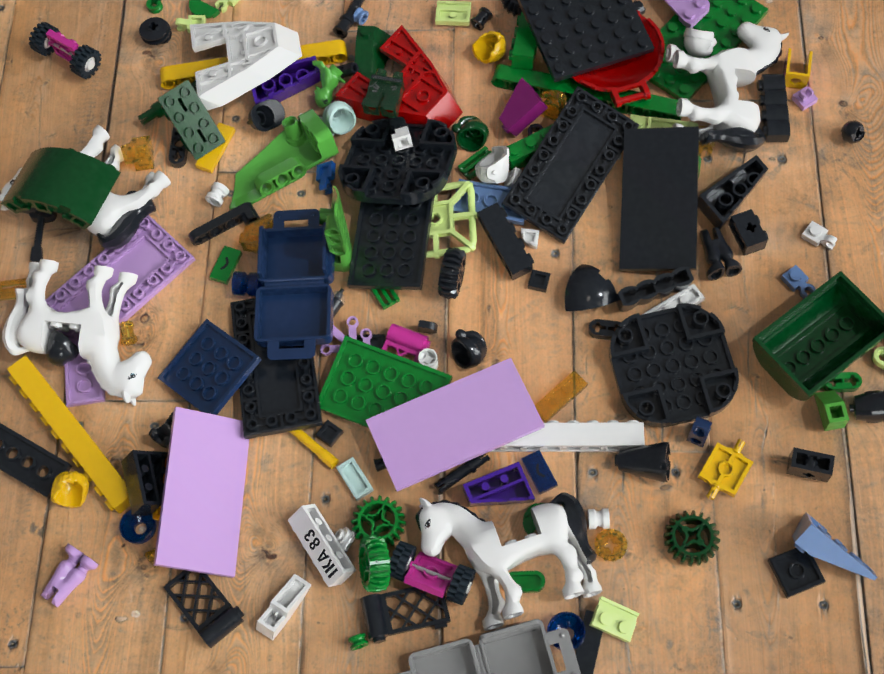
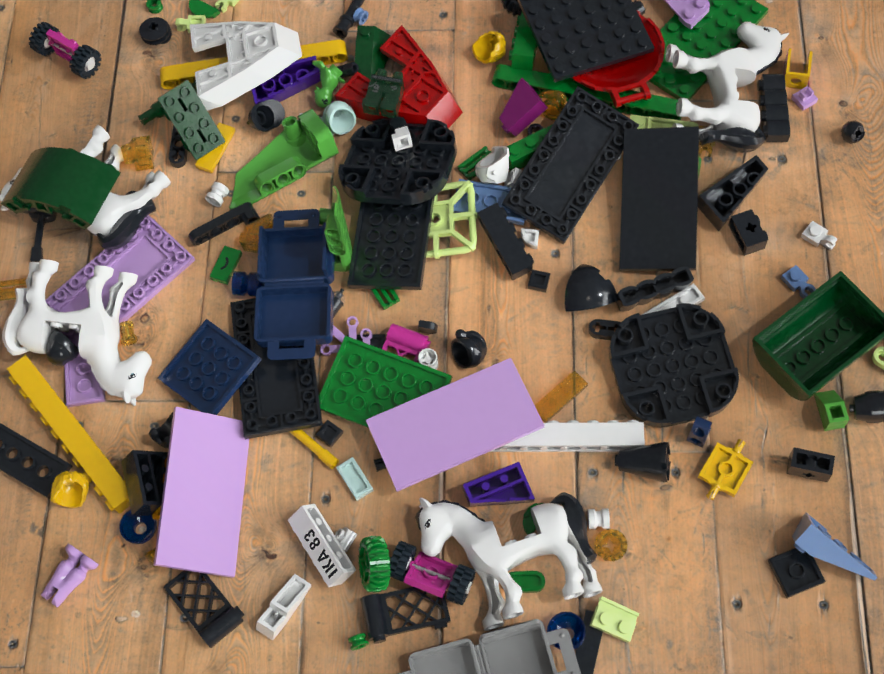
blue plate [316,160,336,195] -> none
green gear [351,495,406,546] -> none
black pin [434,453,490,494] -> none
yellowish green plate [435,0,471,26] -> none
black gear [438,248,466,299] -> none
dark green piece [452,116,489,152] -> none
black bush [471,7,493,30] -> none
clear blue tile [522,450,558,495] -> none
dark green gear [663,510,720,566] -> none
white piece [684,27,717,58] -> none
black piece [700,227,742,281] -> none
green beam [823,372,862,393] -> none

